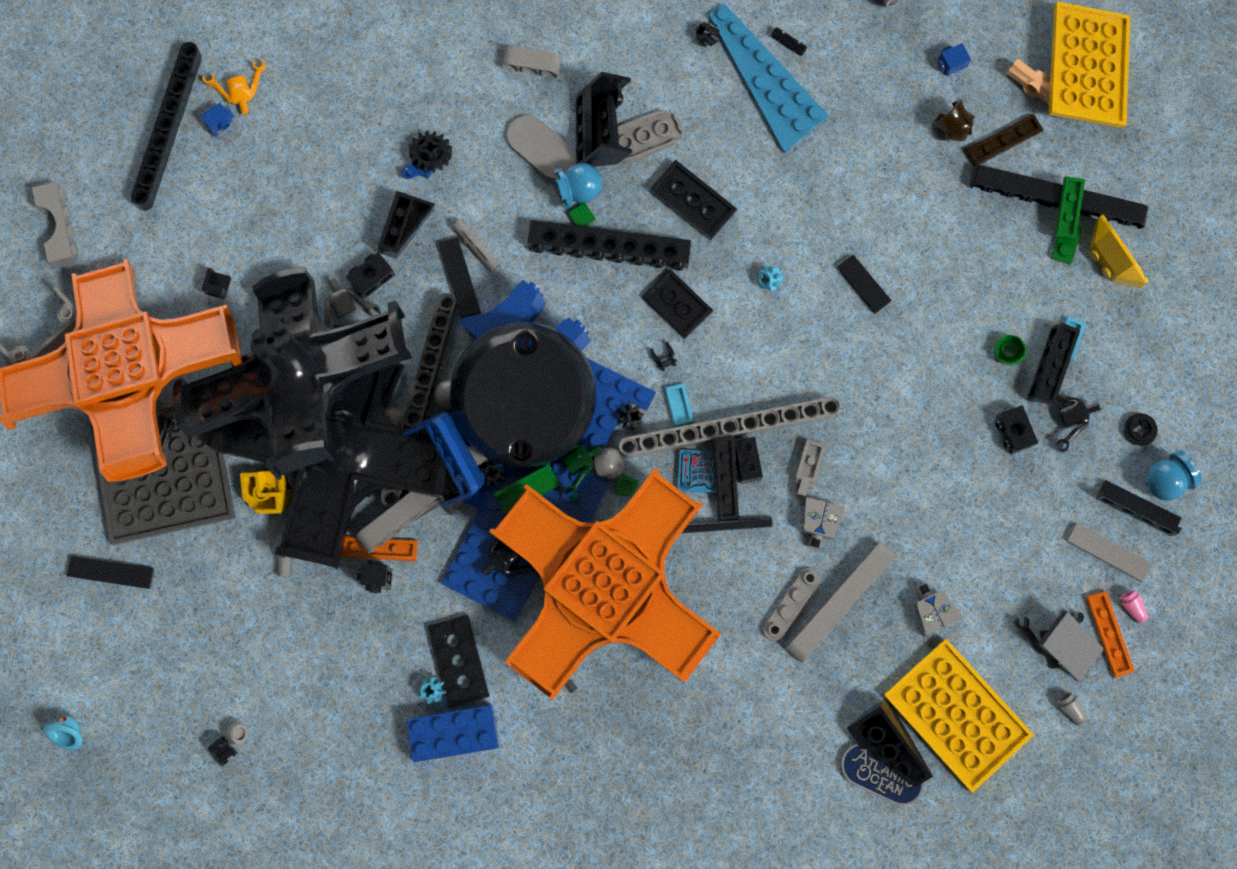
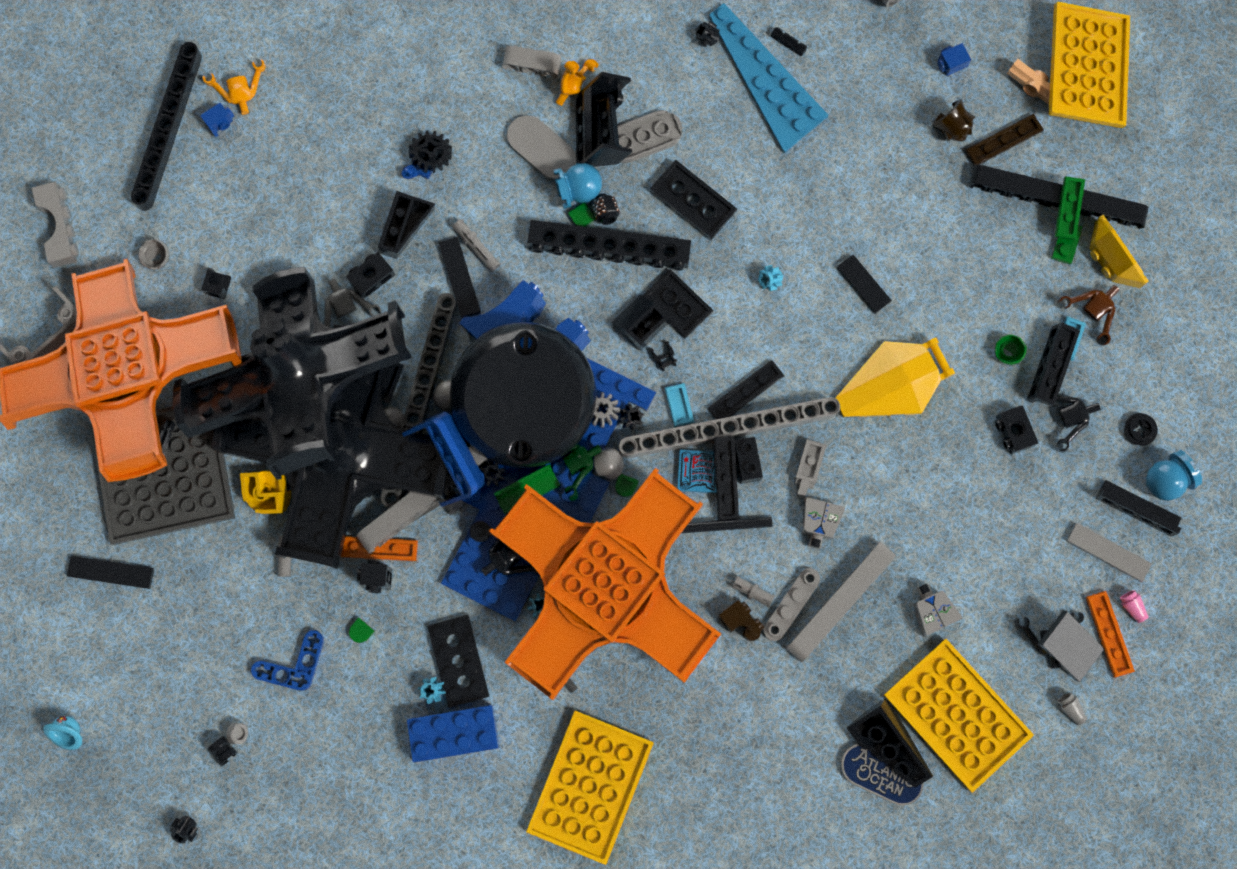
none -> light grey hair [138,238,170,270]
none -> black gear [170,816,198,844]
none -> blue beam [251,630,324,691]
none -> green tile [349,618,375,643]
none -> black tile [470,521,491,543]
none -> yellow plate [526,711,654,865]
none -> medium azure gear [527,593,545,618]
none -> light orange piece [556,59,599,106]
none -> black head [591,193,620,225]
none -> light grey gear [593,392,620,428]
none -> black slope [611,295,669,351]
none -> black tile [707,360,784,419]
none -> dark brown brick [718,600,765,641]
none -> light grey pin [732,576,775,608]
none -> yellow windscreen [835,337,956,417]
none -> reddish brown piece [1058,285,1119,346]

